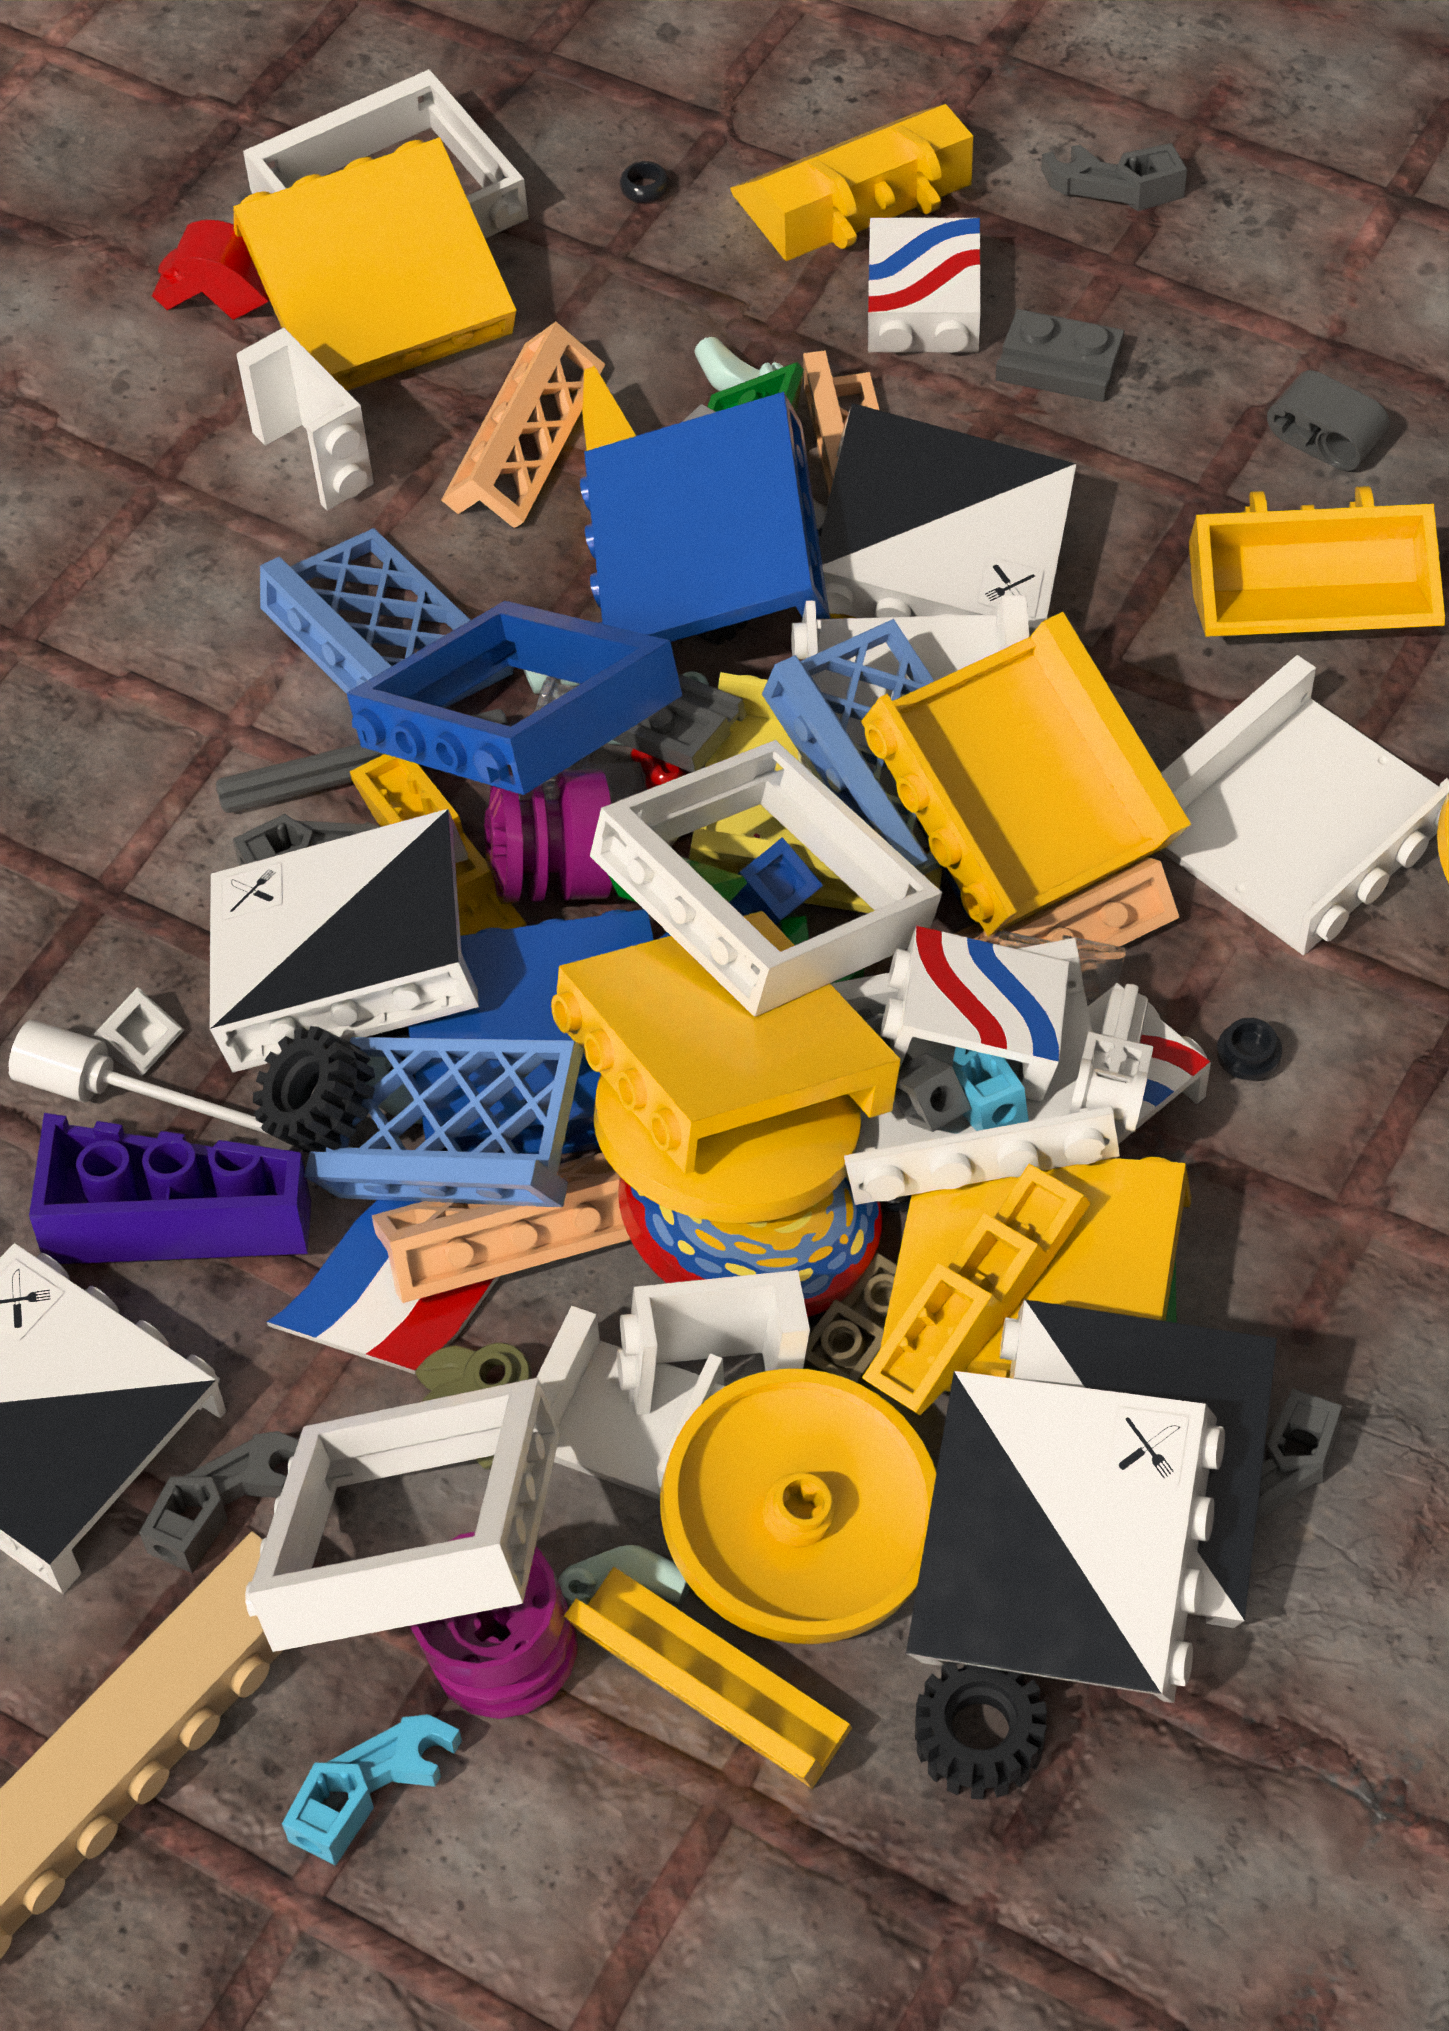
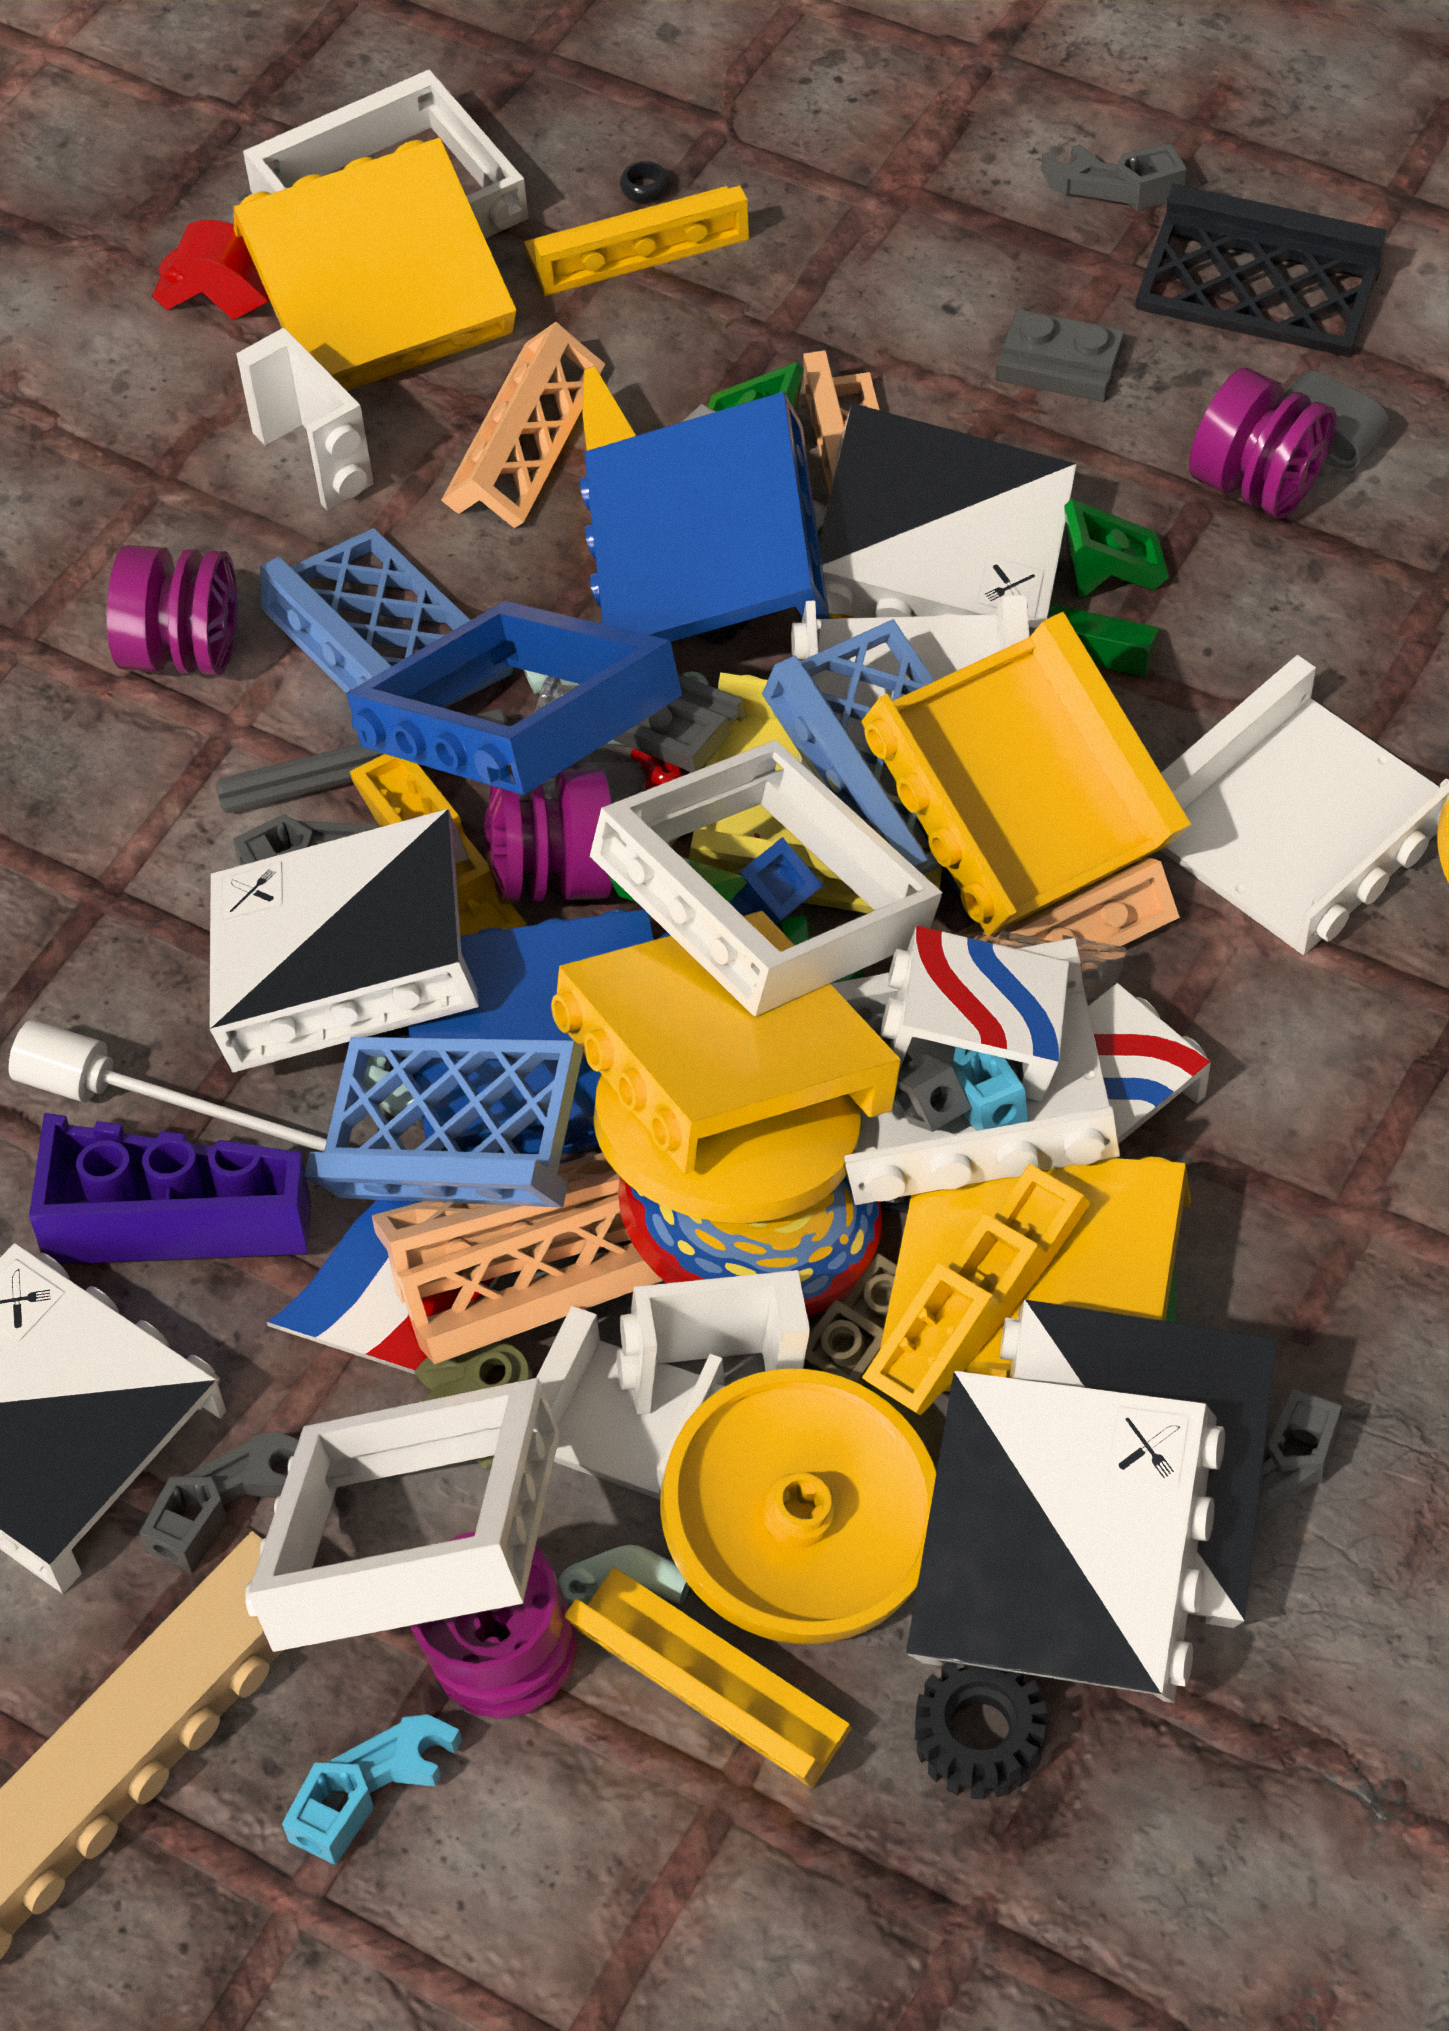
white slope [90,987,185,1076] -> none
black tyre [253,1026,375,1153] -> none
light aqua arm [695,337,784,392] -> none
yellow piece [730,104,973,261] -> none
panel [868,218,980,353] -> none
white connector [1069,984,1153,1132] -> none
yellow piece [1189,486,1445,637] -> none
black plate [1217,1018,1282,1080] -> none
none -> magenta wheel [107,545,238,675]
none -> light nougat fence [397,1194,663,1365]
none -> yellow fence [524,185,749,296]
none -> green slope [1047,604,1160,677]
none -> green slope [1064,499,1169,599]
none -> black fence [1135,183,1387,358]
none -> magenta wheel [1189,368,1337,519]

